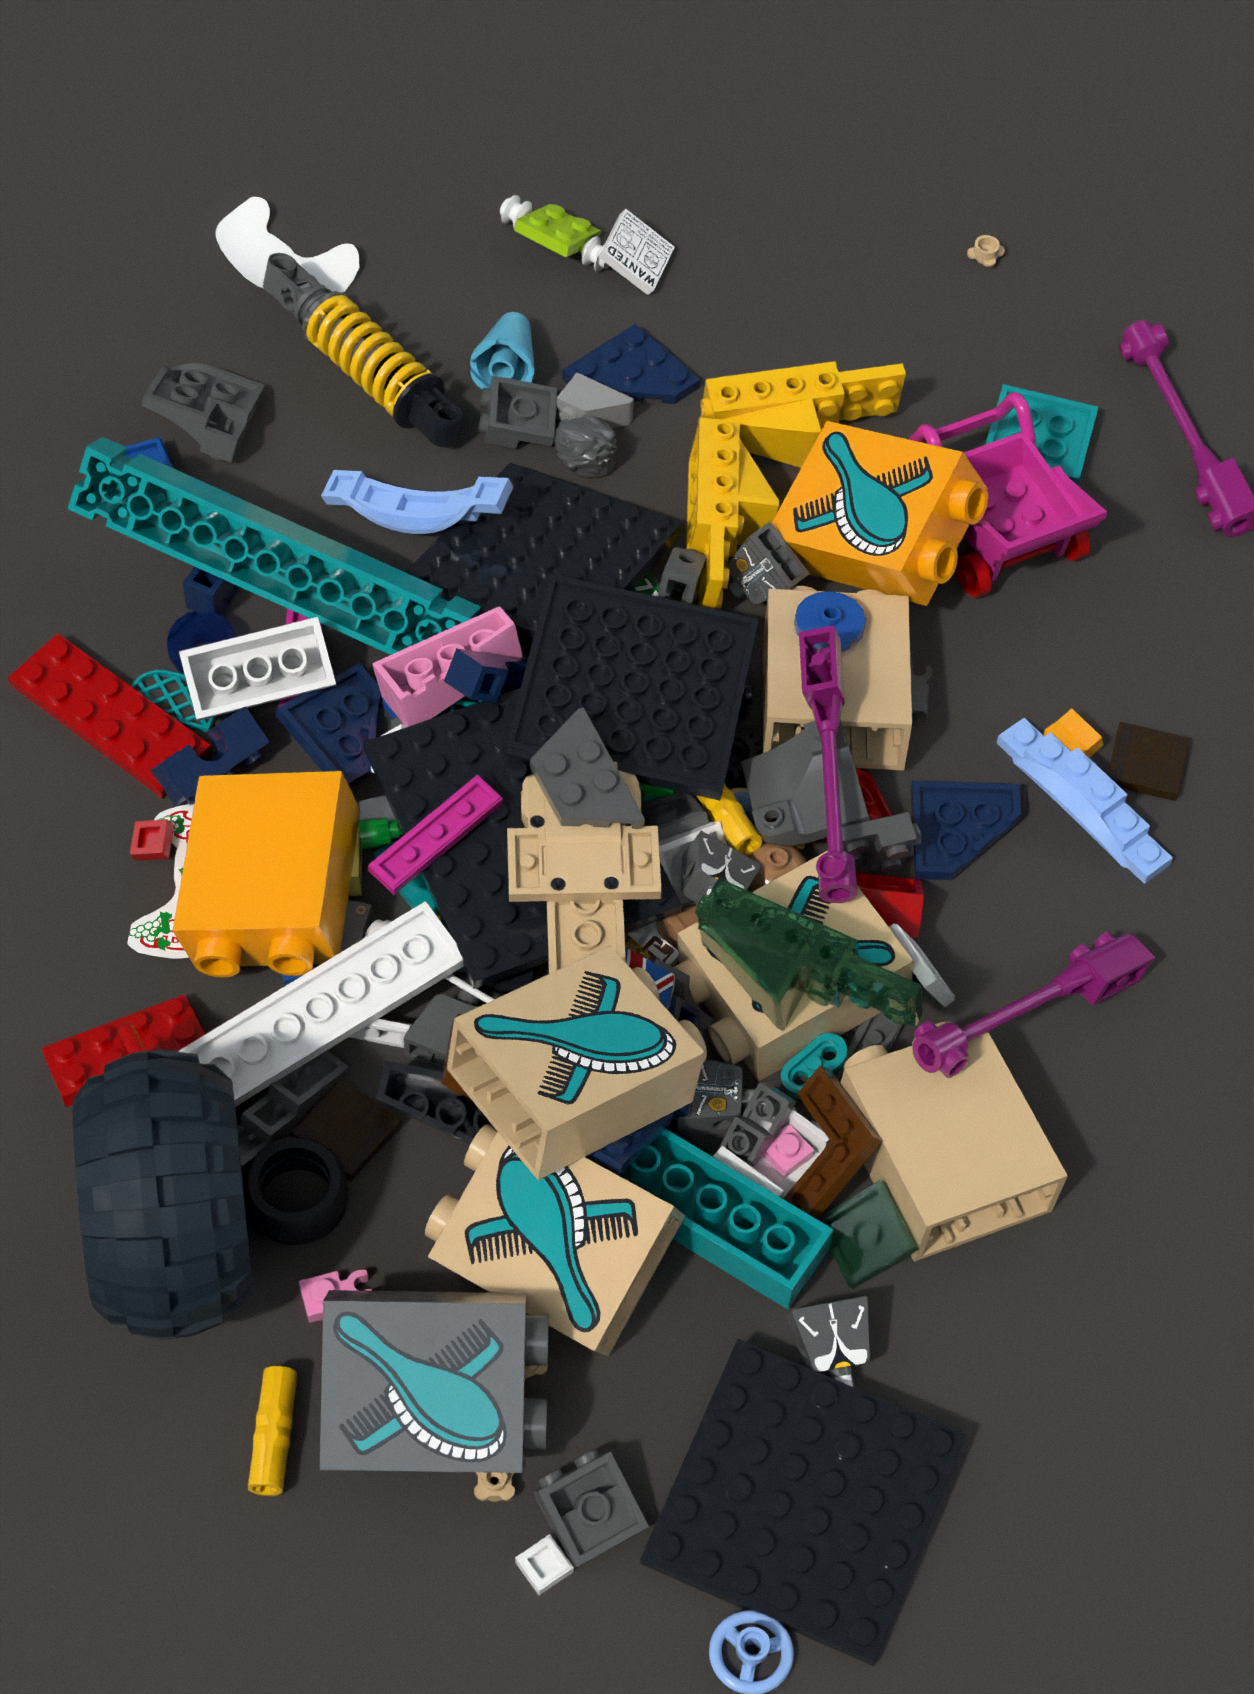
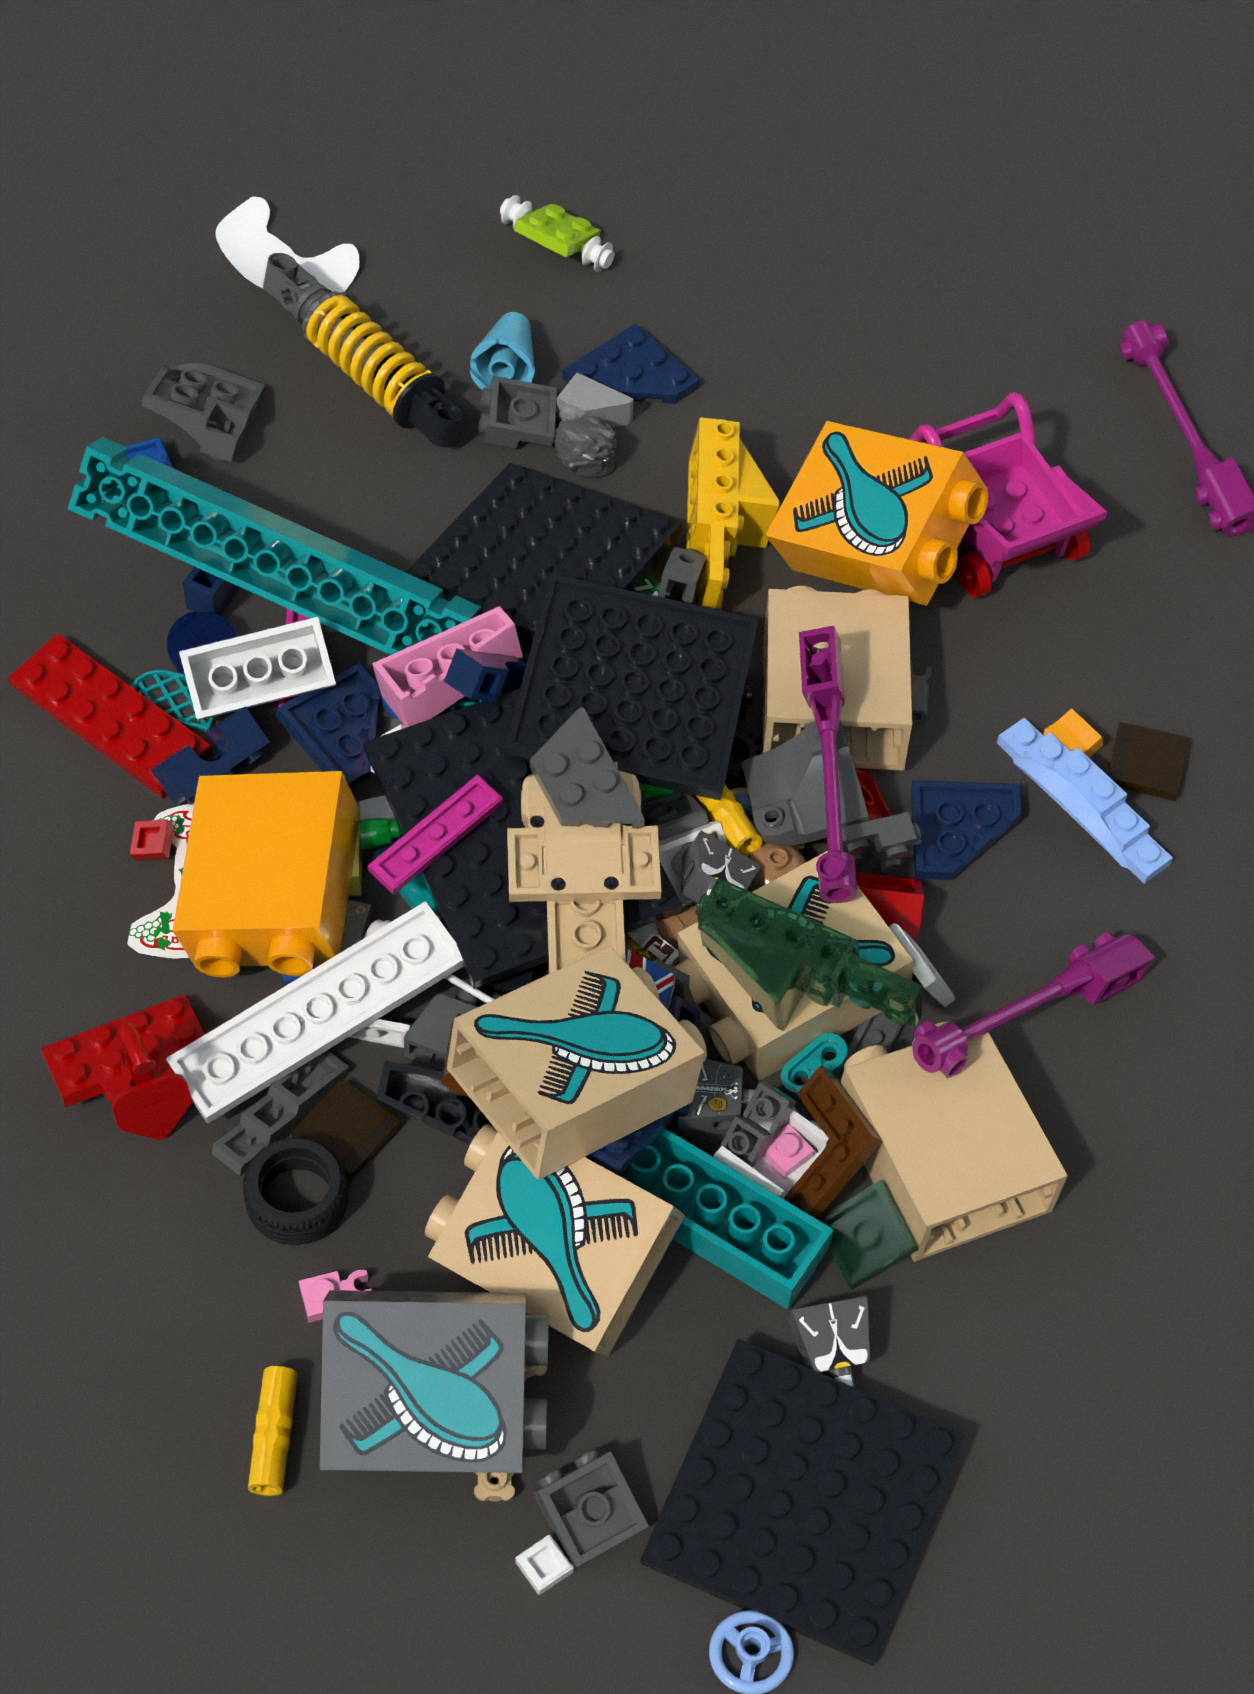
black wheel [73,1049,253,1340] -> none
light blue piece [321,470,513,534] -> none
white tile [598,209,675,295] -> none
yellow wedge [698,361,906,468] -> none
dark grey torso [727,522,810,605] -> none
blue plate [794,591,866,651] -> none
tan plate [967,235,1005,267] -> none
teal plate [985,384,1099,485] -> none

